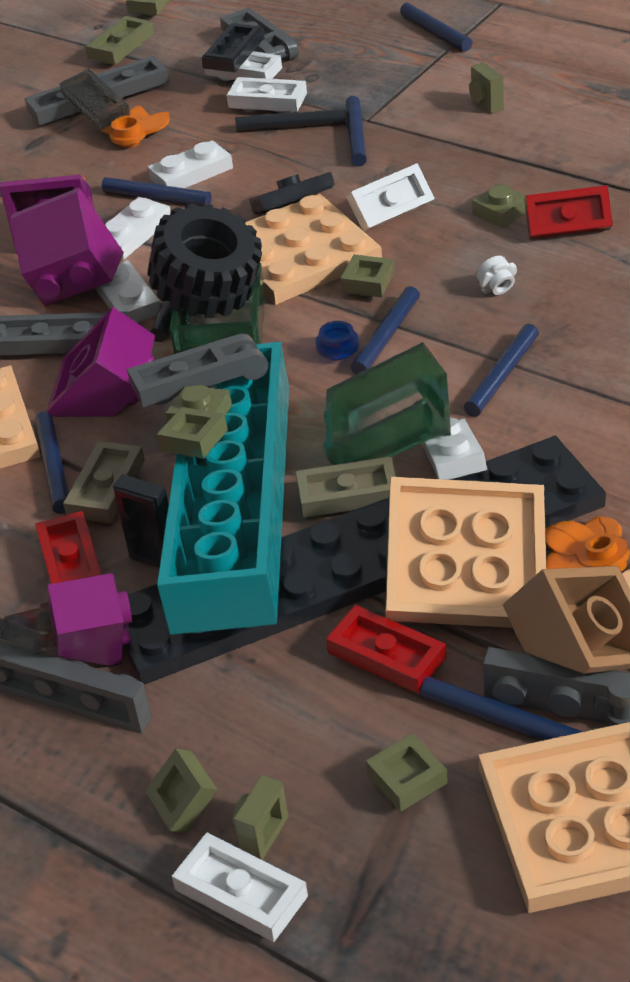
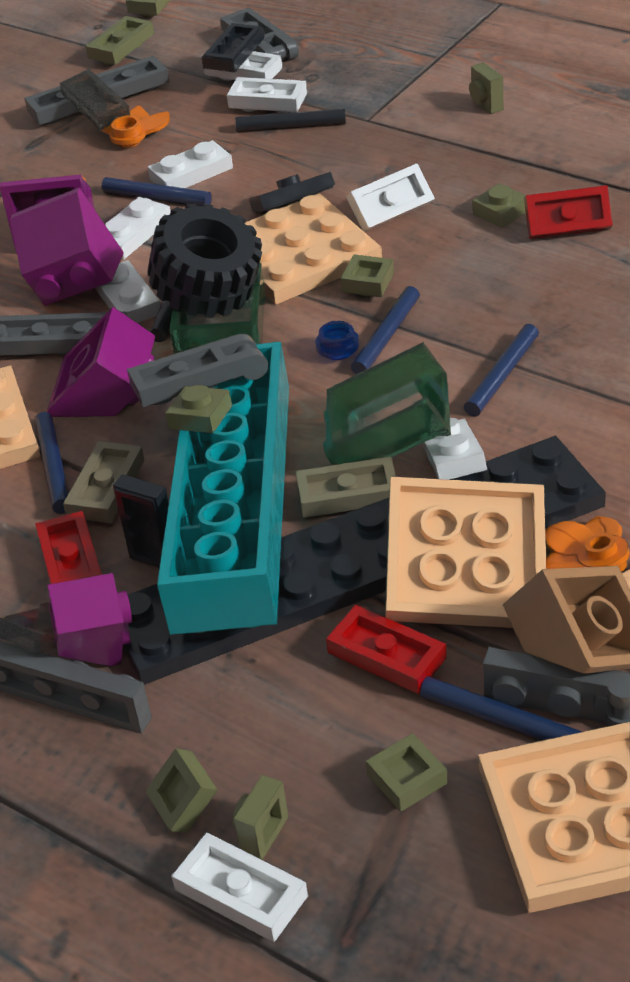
olive plate [156,407,228,458] -> none
dark blue bar [346,96,367,166] -> none
dark blue bar [400,3,473,51] -> none
white plate [476,256,517,295] -> none

